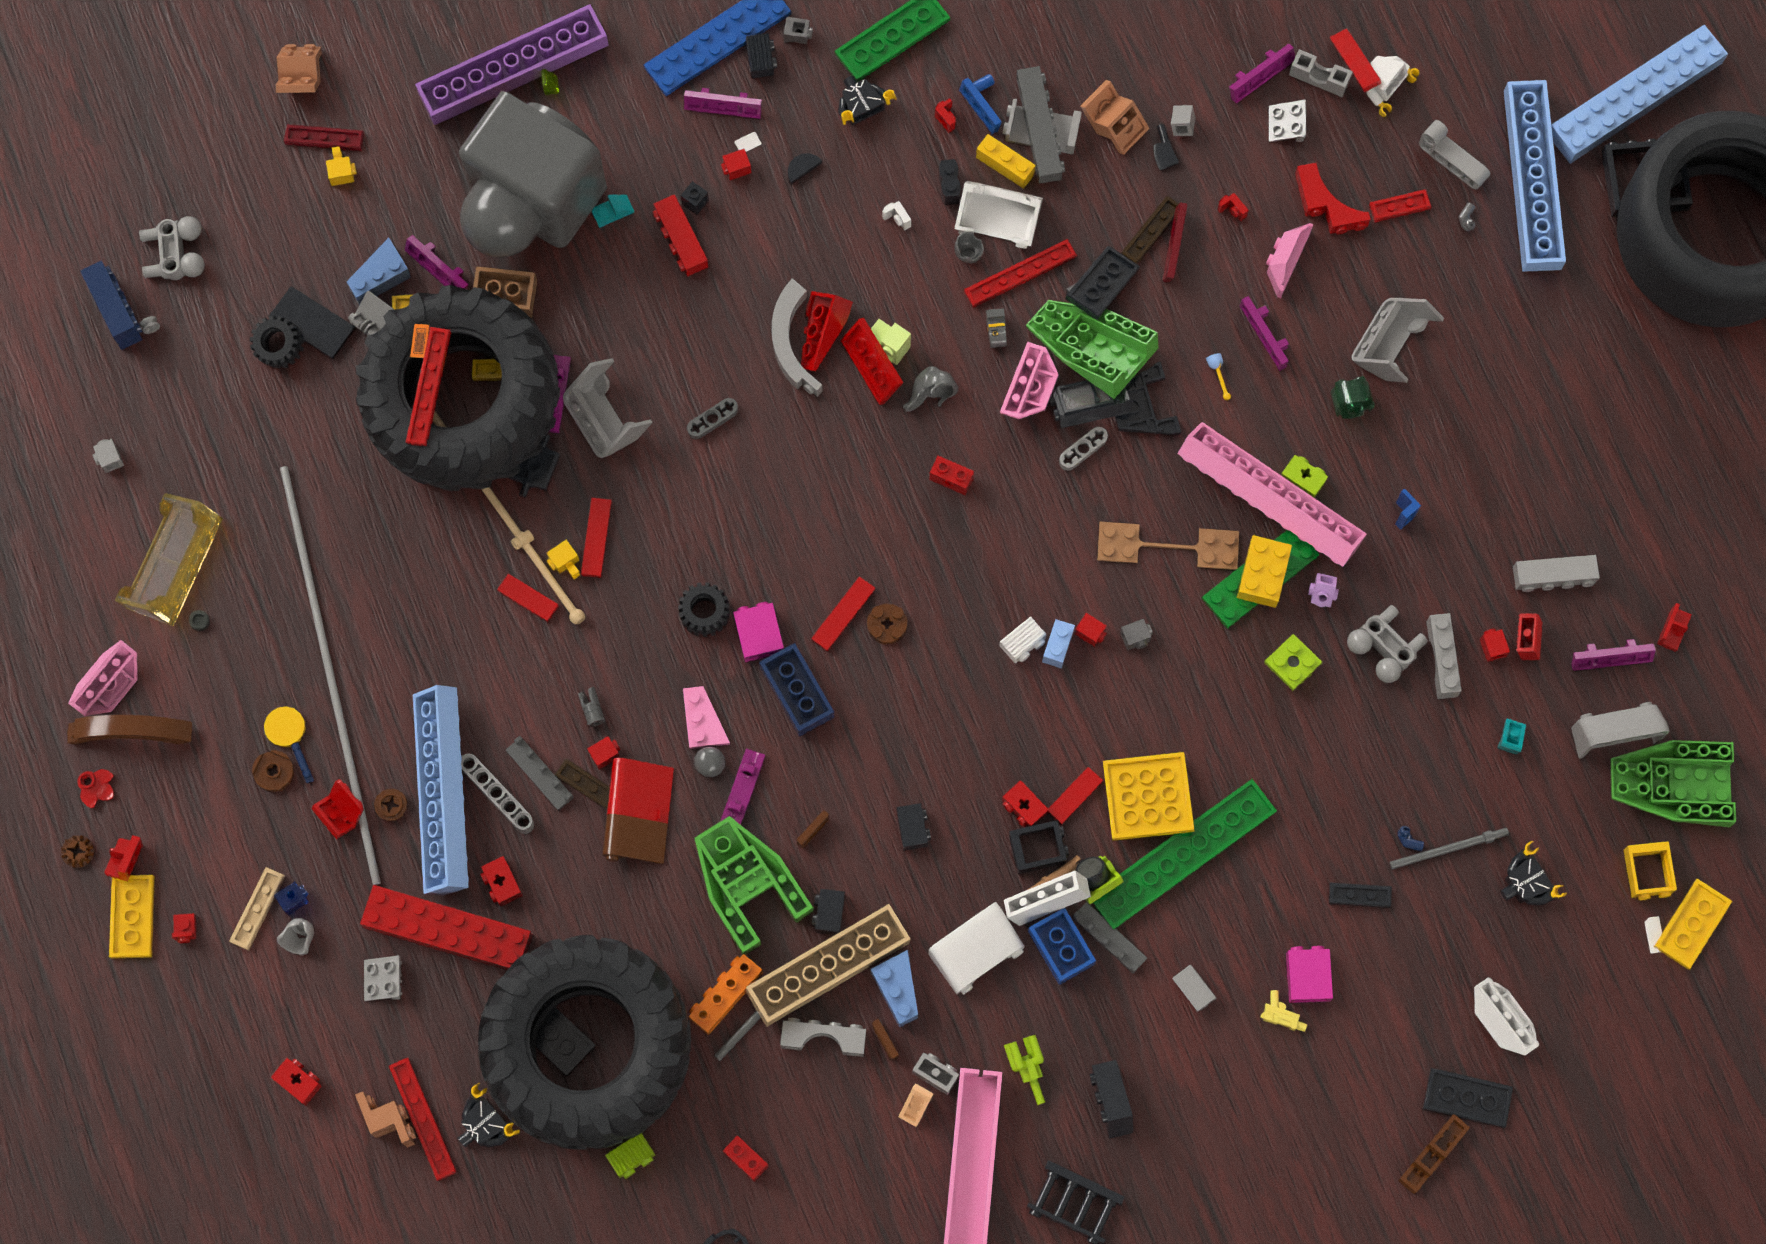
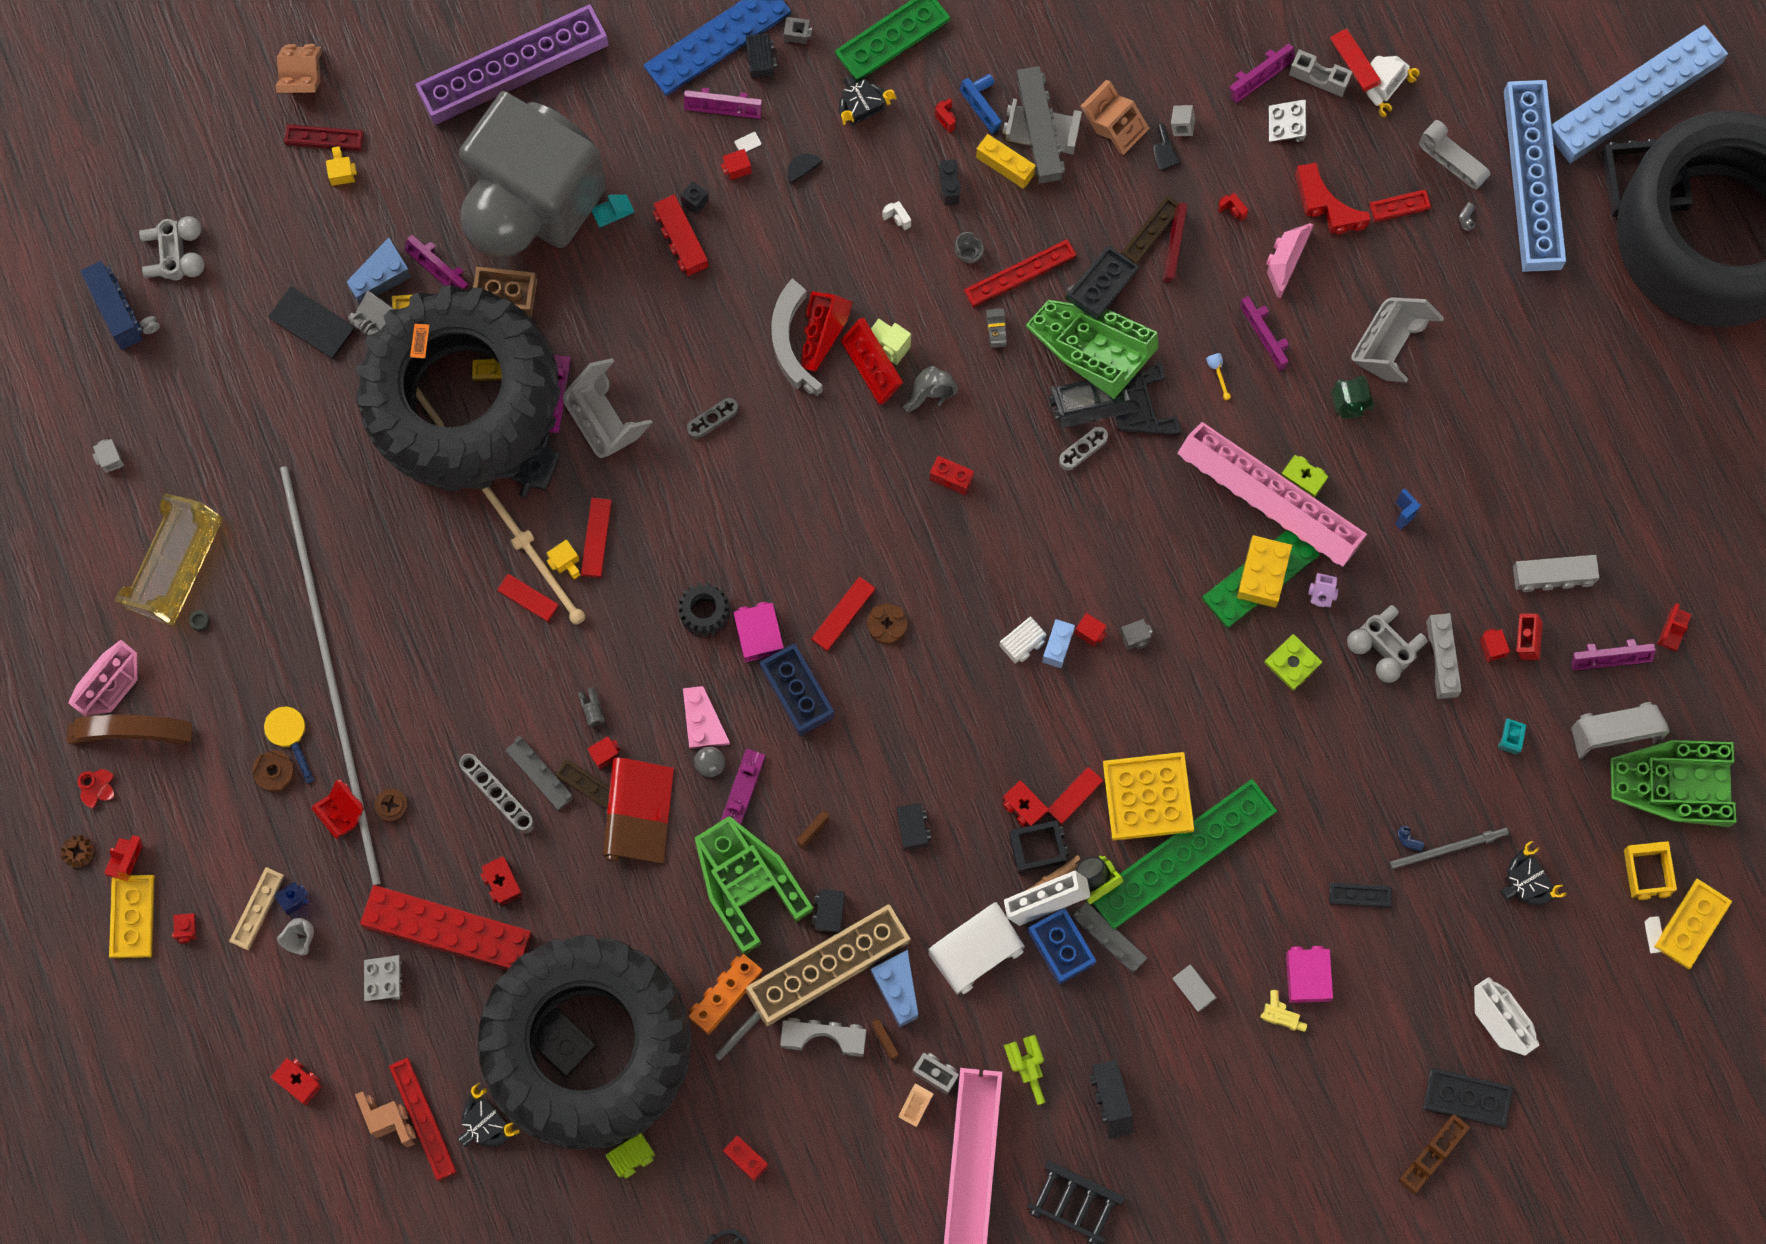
black tyre [249,316,304,368] -> none
red tile [406,327,451,446] -> none
light blue brick [413,685,469,896] -> none
clear neon green slope [541,69,559,95] -> none
white windscreen [955,181,1043,249] -> none
bright pink wedge [1000,342,1059,419] -> none
medium nougat hinge [1097,522,1239,570] -> none

